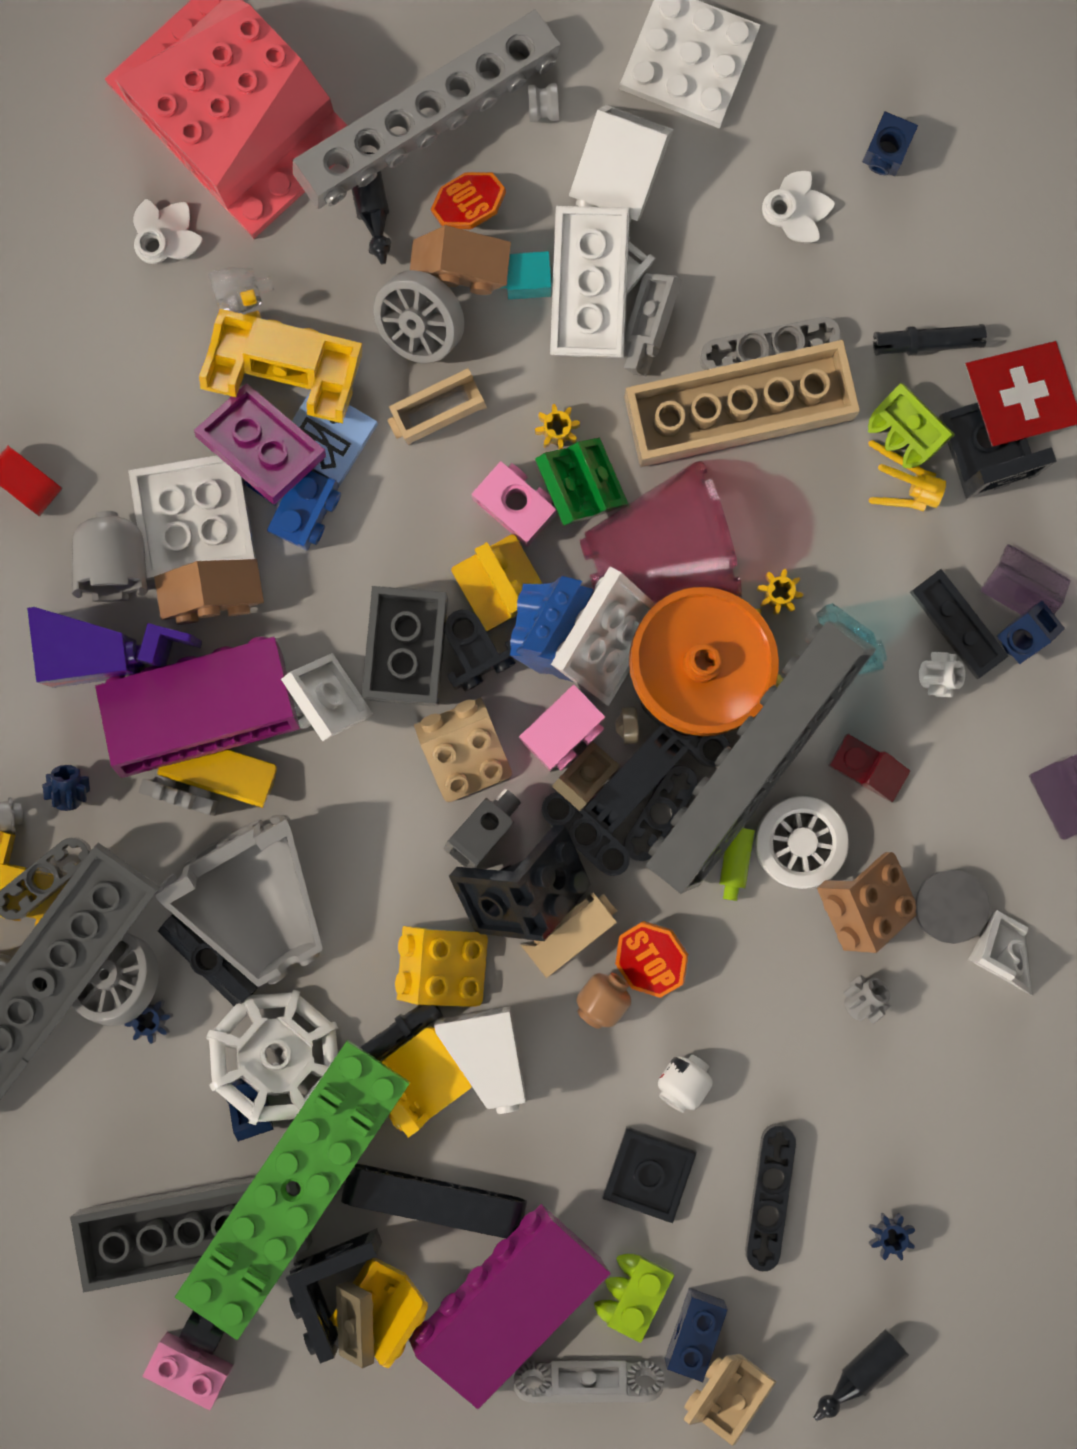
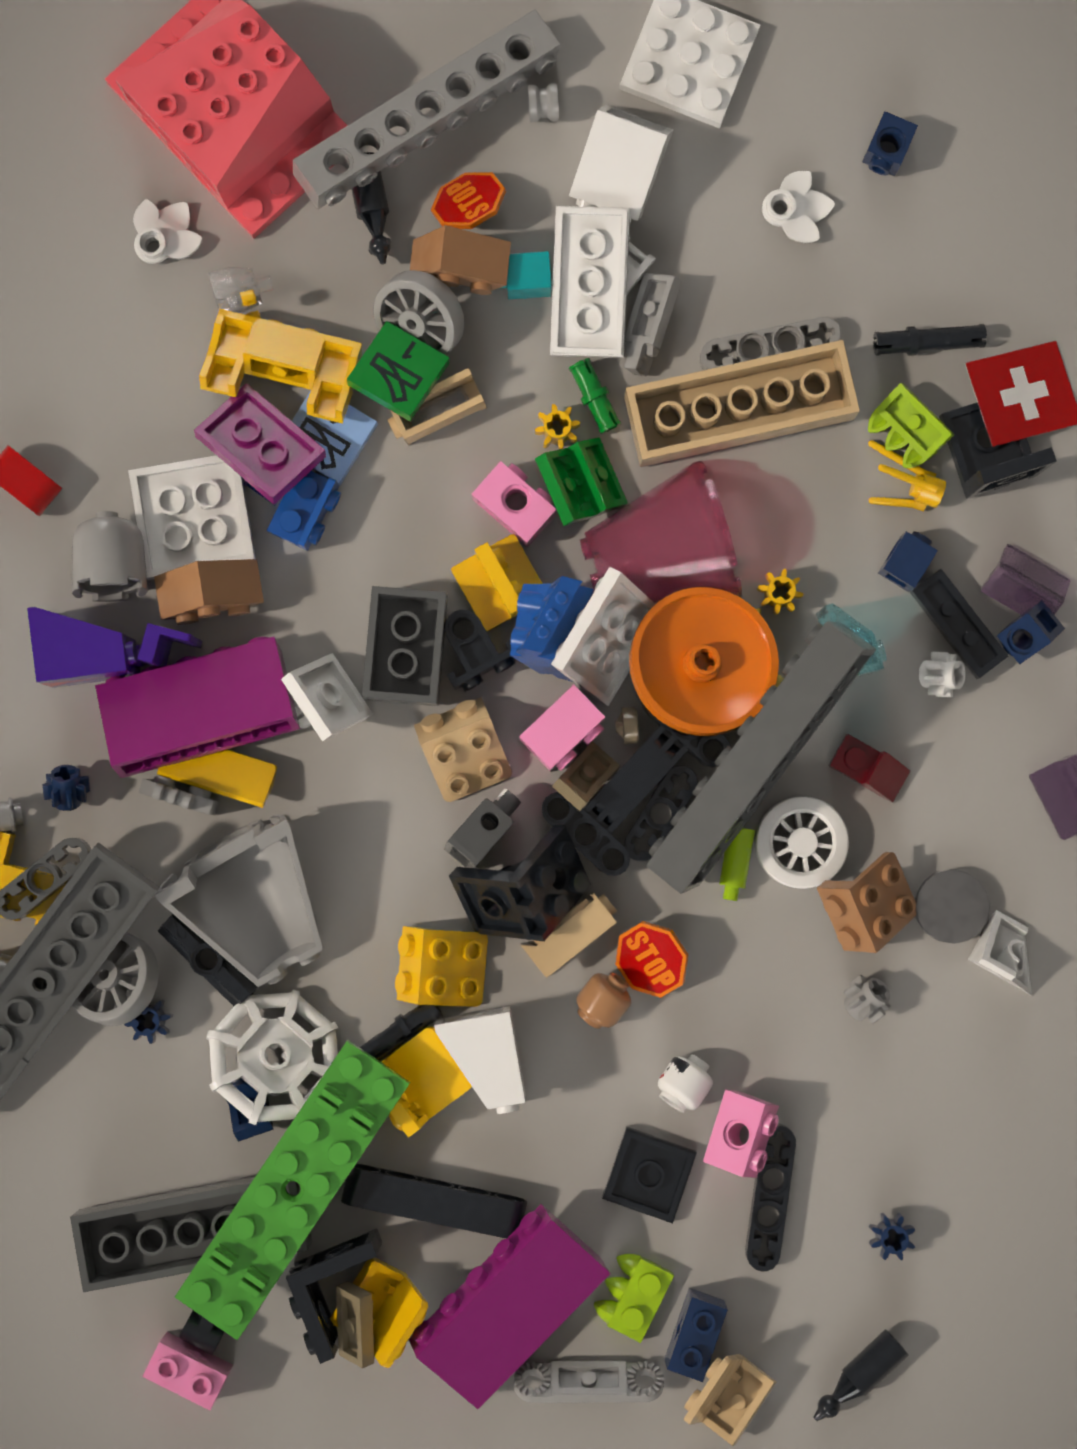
none -> green tile [347,321,449,422]
none -> green pin [569,358,621,434]
none -> bright pink brick [703,1089,779,1178]
none -> dark blue brick [878,531,938,592]

